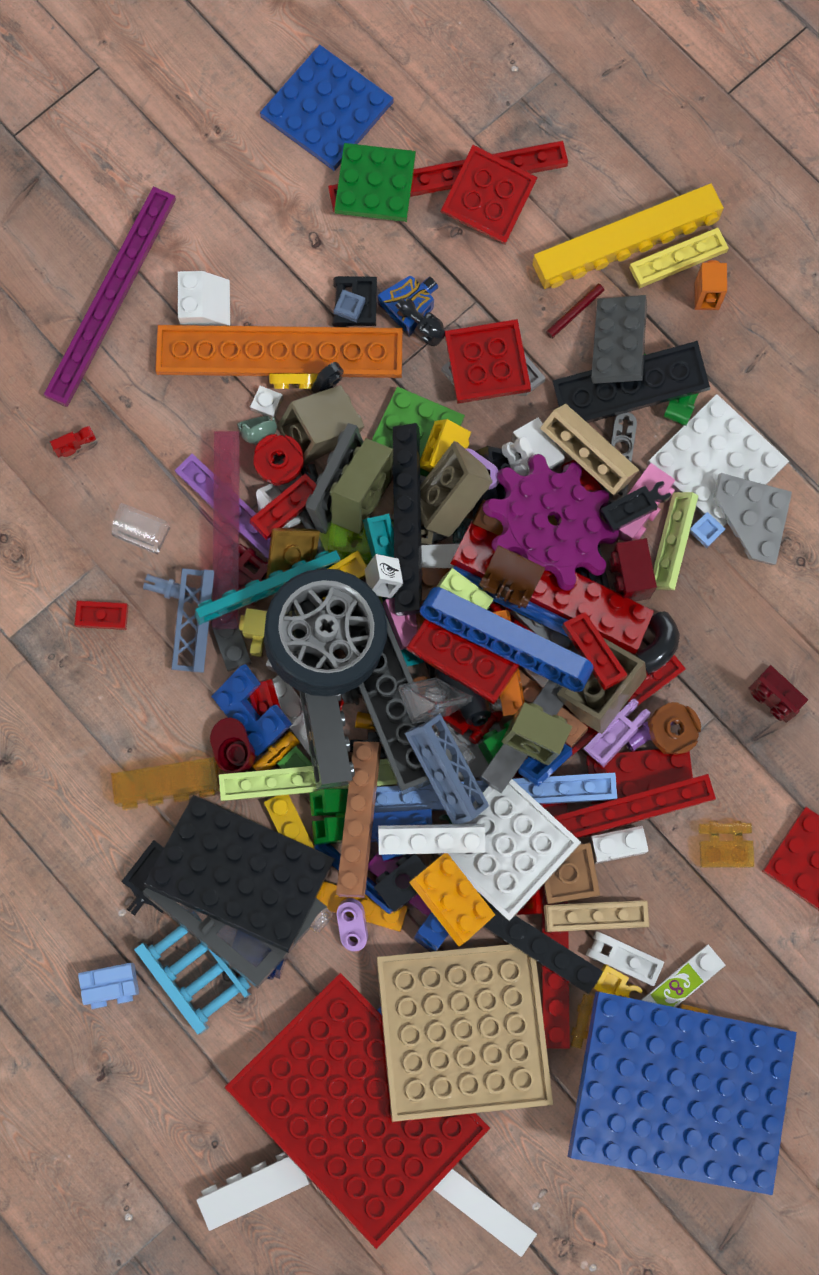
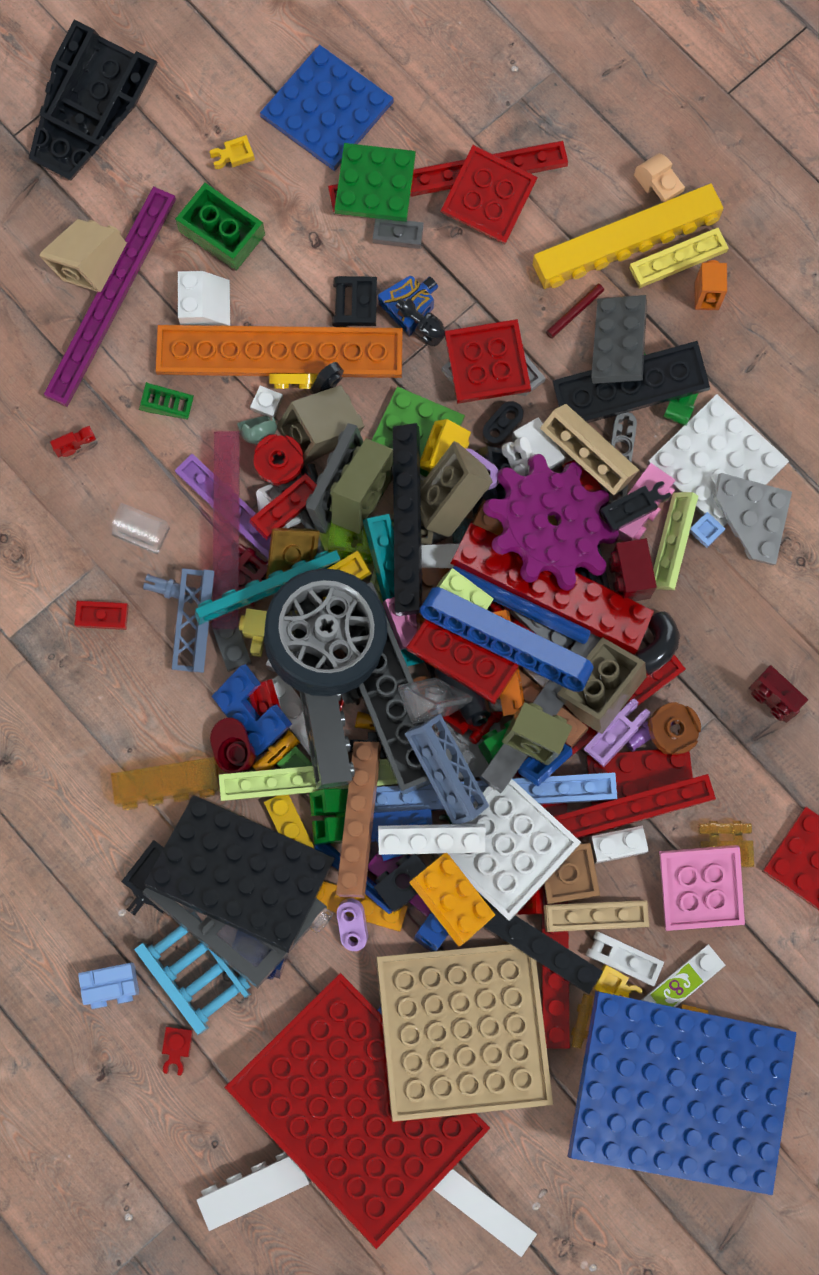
sand blue tile [334,290,366,322] -> none
white brick [364,554,403,598] -> none
reddish brown hinge [479,545,545,608] -> none
red plate [562,612,627,690] -> none
none -> black wedge [29,19,158,181]
none -> tan slope [39,219,127,292]
none -> green slope [139,382,194,420]
none -> red plate [162,1027,193,1076]
none -> green brick [175,183,265,271]
none -> yellow plate [209,135,255,169]
none -> flat silver plate [372,218,424,249]
none -> black plate [482,401,523,446]
none -> light nougat brick [634,153,685,202]
none -> bright pink plate [659,845,745,931]

